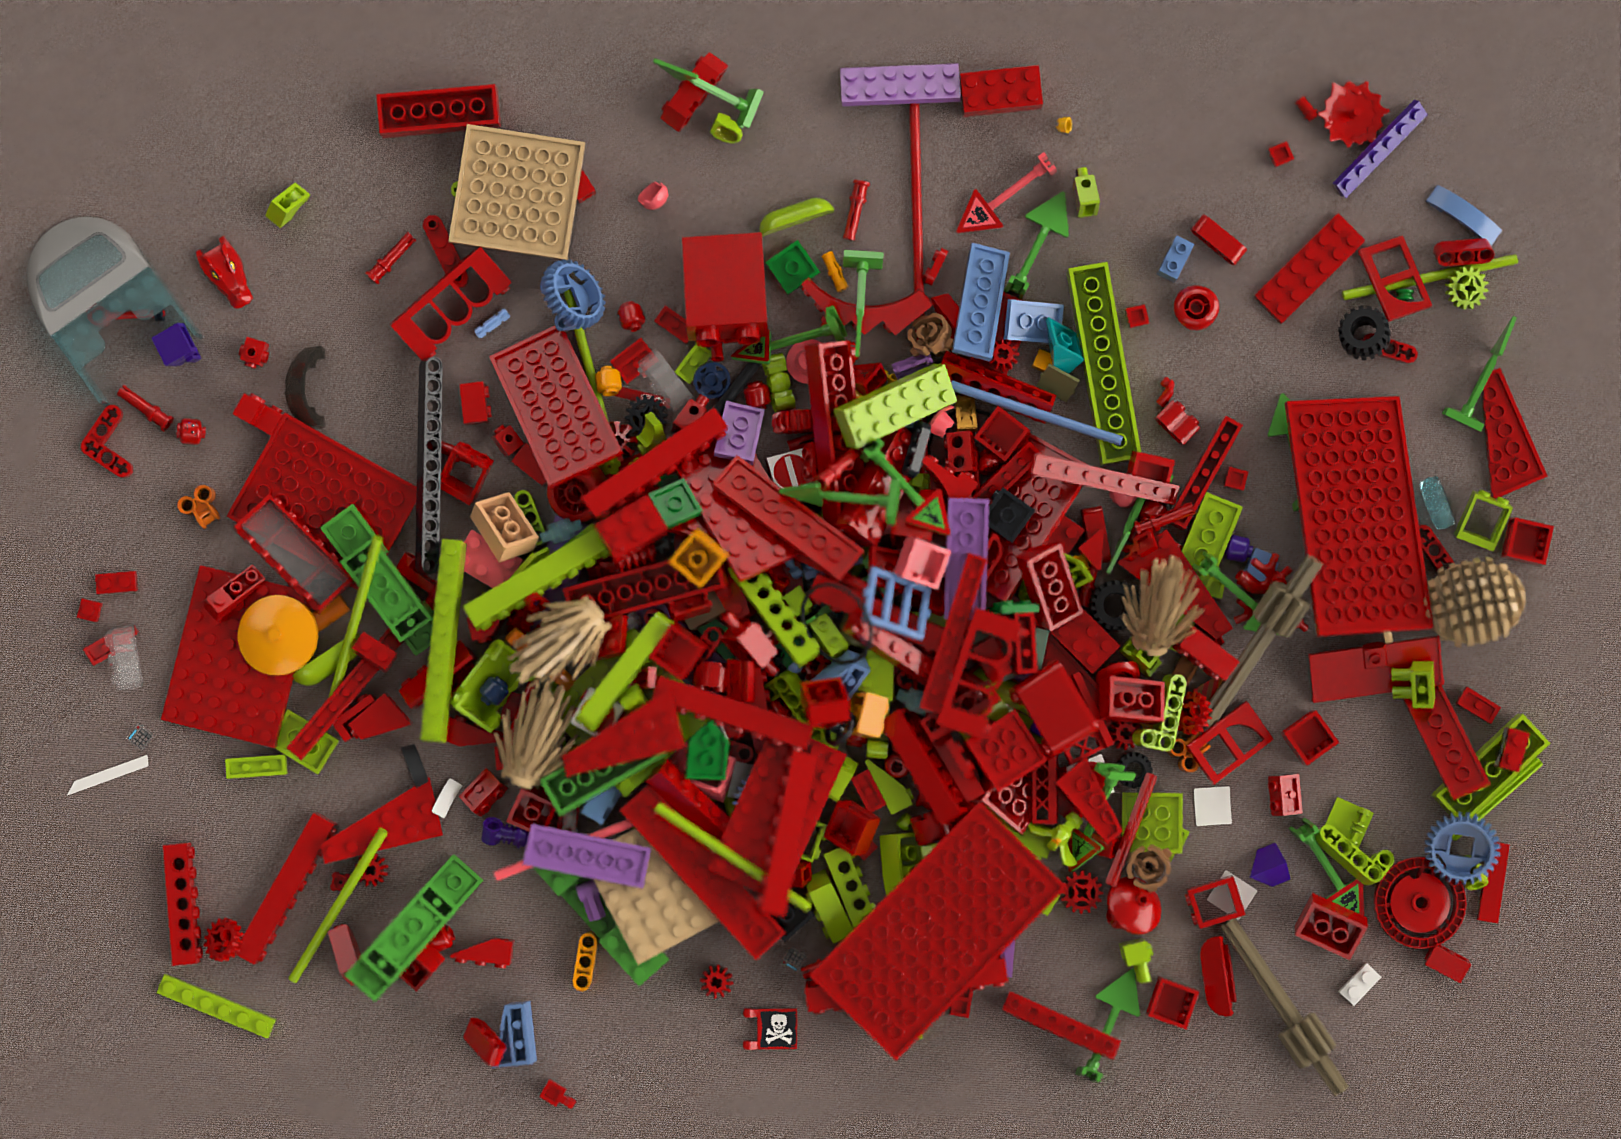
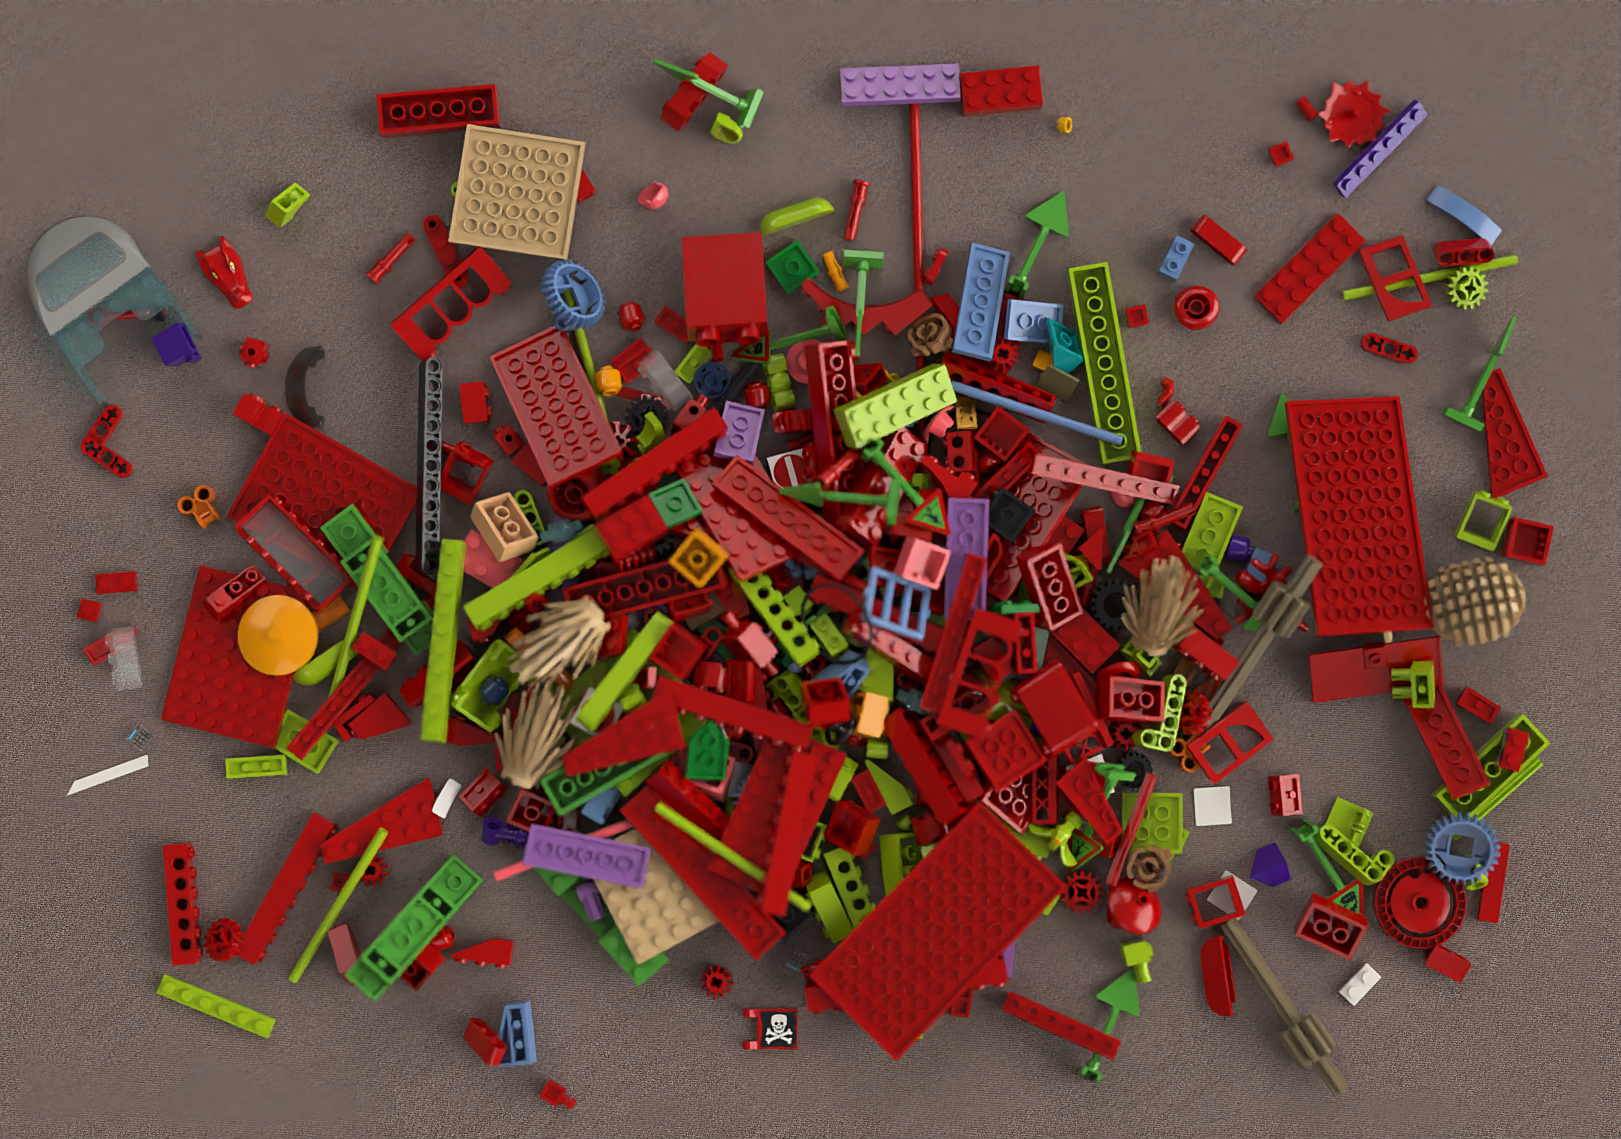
red pin [117,385,174,432] -> none
red head [176,418,206,445] -> none
black tyre [401,744,429,788] -> none
light blue axle [474,309,510,338] -> none
light orange beam [573,932,598,991] -> none
red head [885,751,909,778] -> none
medium lavender hinge [892,354,933,380] -> none
black beam [902,421,931,479] -> none
piece [956,152,1057,233] -> none
lime torso [1073,167,1100,218] -> none
red piece [1145,976,1199,1030] -> none
red plate [1224,467,1249,491] -> none
red piece [1280,710,1340,766] -> none
black tyre [1338,306,1391,360] -> none
green bush [1396,289,1414,302] -> none
red beam [1419,525,1454,573] -> none
clear light blue gear [1420,476,1455,530] -> none

